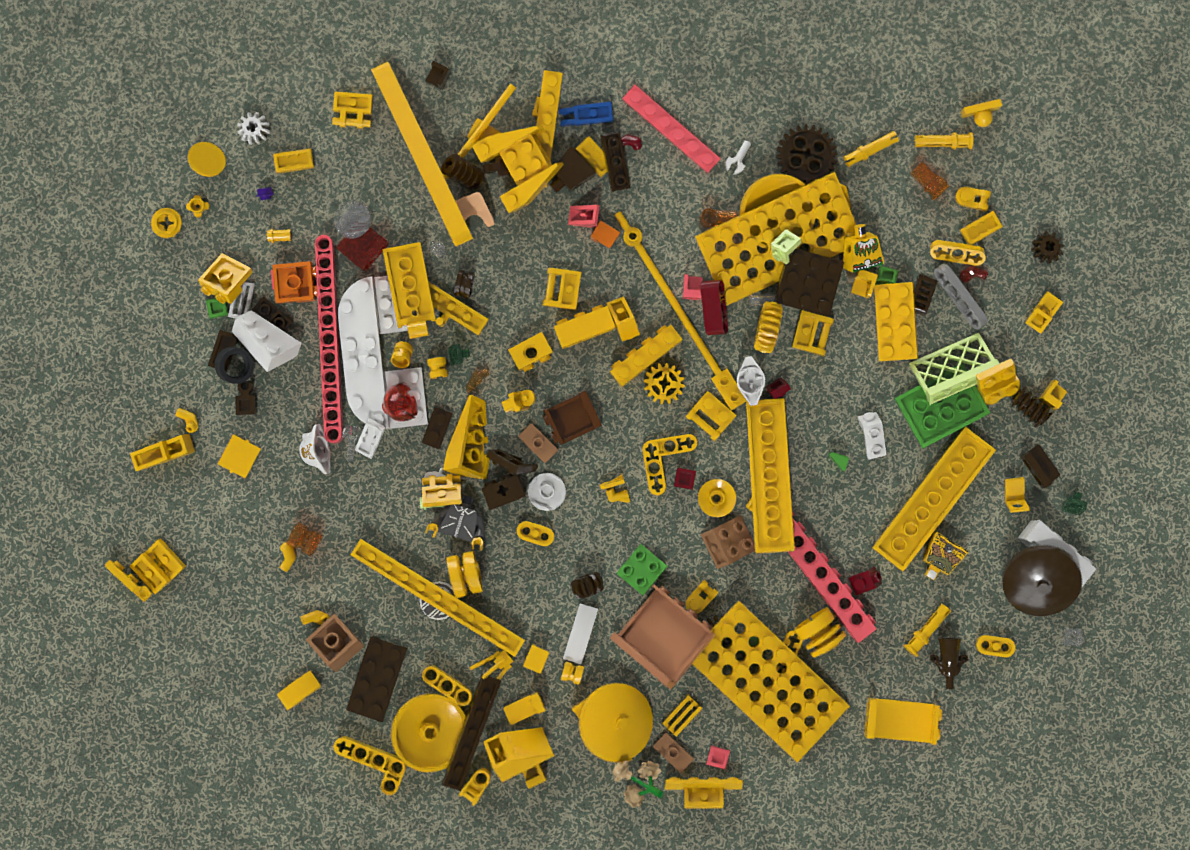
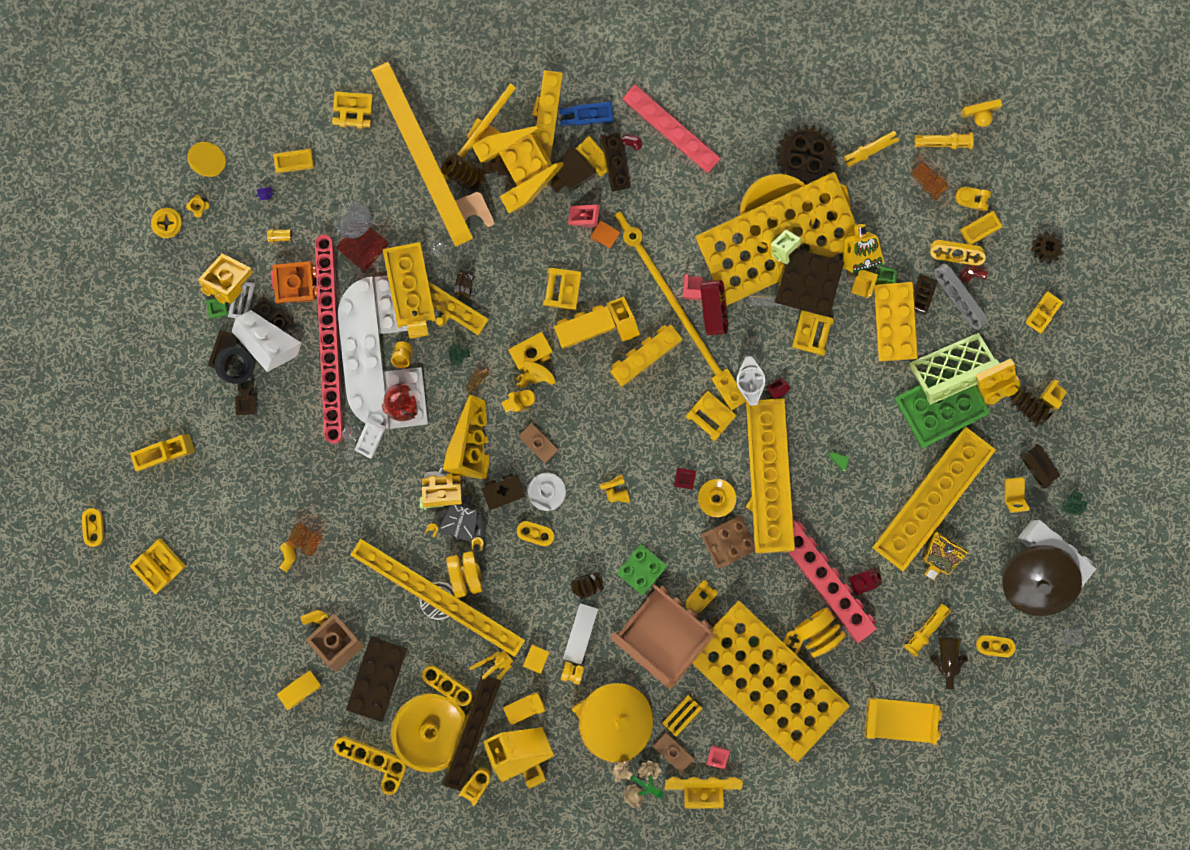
yellow hinge [105,560,153,602] -> none
yellow arm [175,408,199,433] -> none
yellow piece [218,434,261,478] -> none
white gear [237,112,270,145] -> none
white hat [299,424,330,474] -> none
dark brown plate [422,407,453,449] -> none
dark brown panel [425,61,451,90] -> none
yellow wheel [427,357,449,379] -> none
dark brown wing [486,449,538,475] -> none
reddish brown panel [542,390,602,445] -> none
yellow beam [642,434,697,495] -> none
yellow gear [644,363,685,405] -> none
clear orange piece [699,208,738,228] -> none
white bar [726,141,751,175] -> none
yellow gear [754,301,783,353] -> none
white bracket [858,412,886,459] -> none
none -> yellow plate [82,508,104,547]
none -> yellow piece [516,360,555,388]

